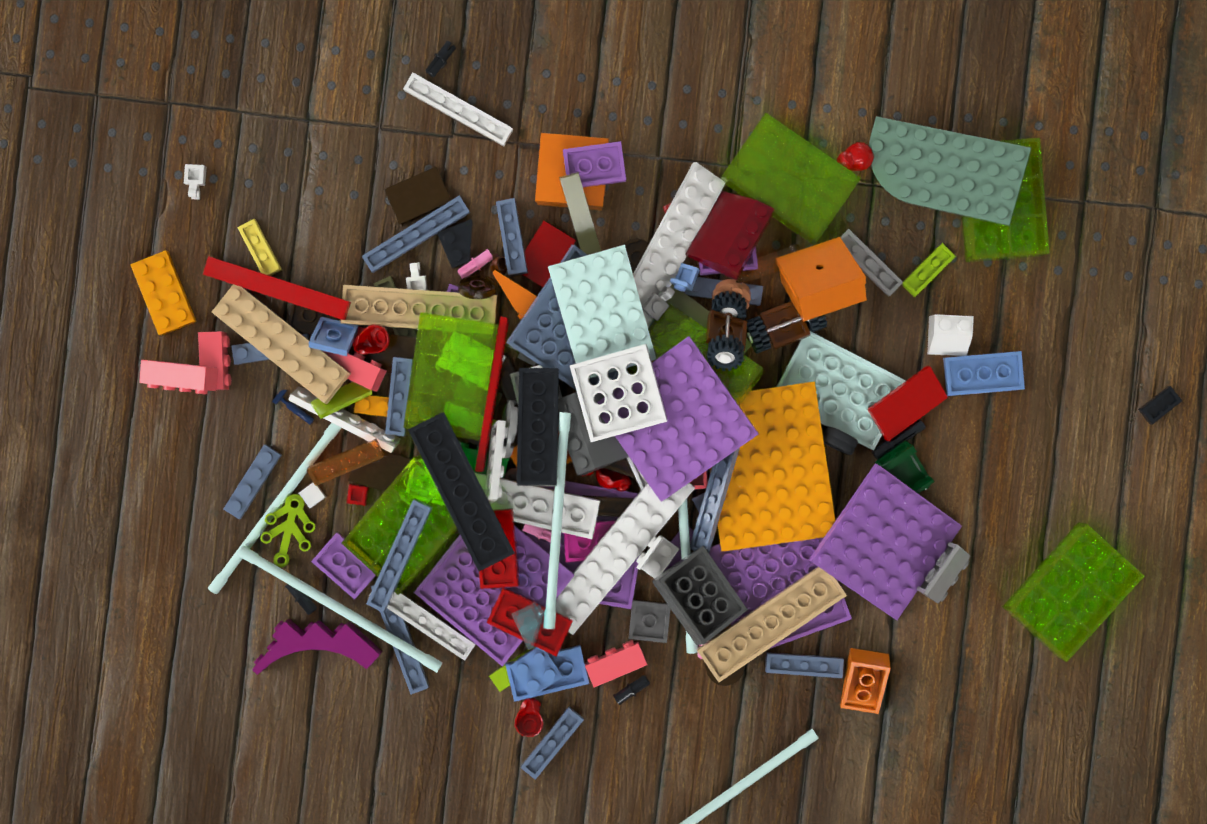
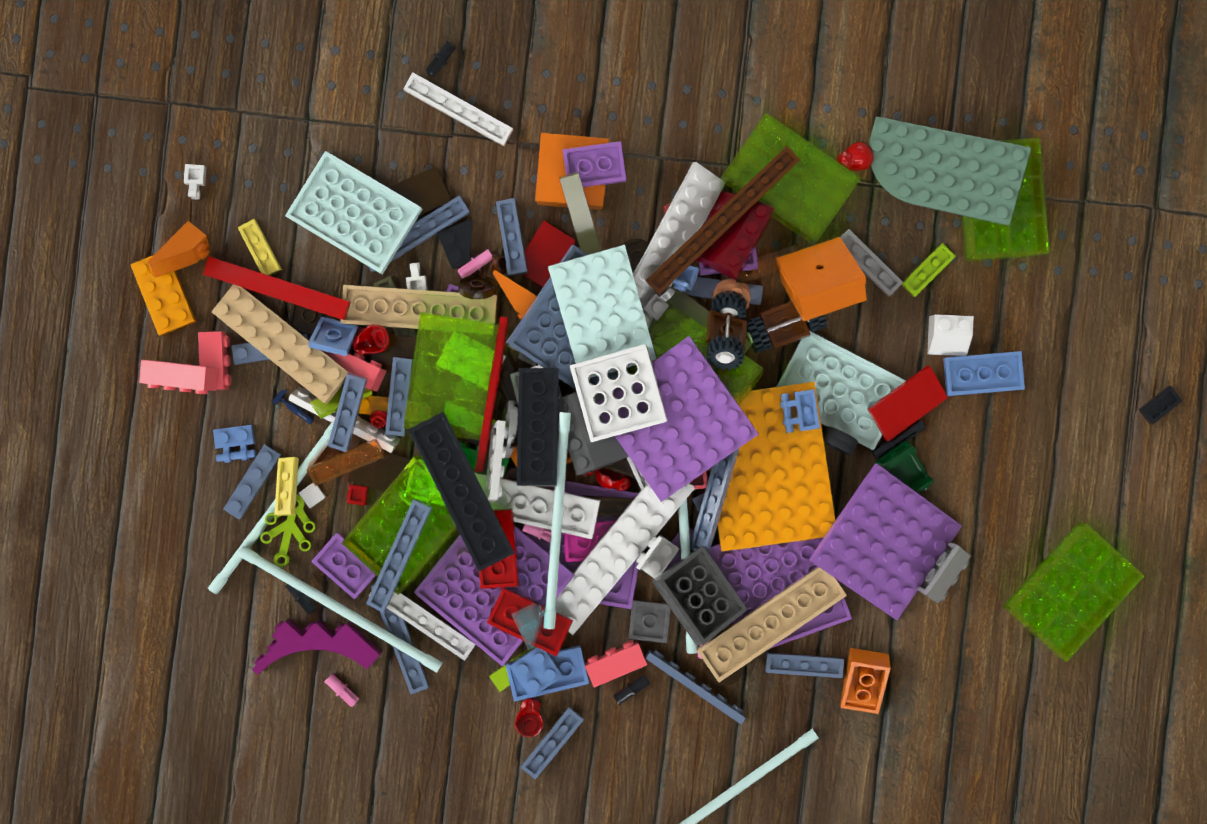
none -> orange slope [147,221,210,278]
none -> medium blue plate [213,425,256,463]
none -> light yellow tile [274,457,299,516]
none -> light aqua plate [285,151,423,275]
none -> bright pink axle [324,673,359,707]
none -> sand blue plate [328,372,368,452]
none -> red plate [370,410,387,428]
none -> sand blue plate [645,649,745,724]
none -> reddish brown plate [646,146,800,295]
none -> medium blue plate [780,389,820,433]

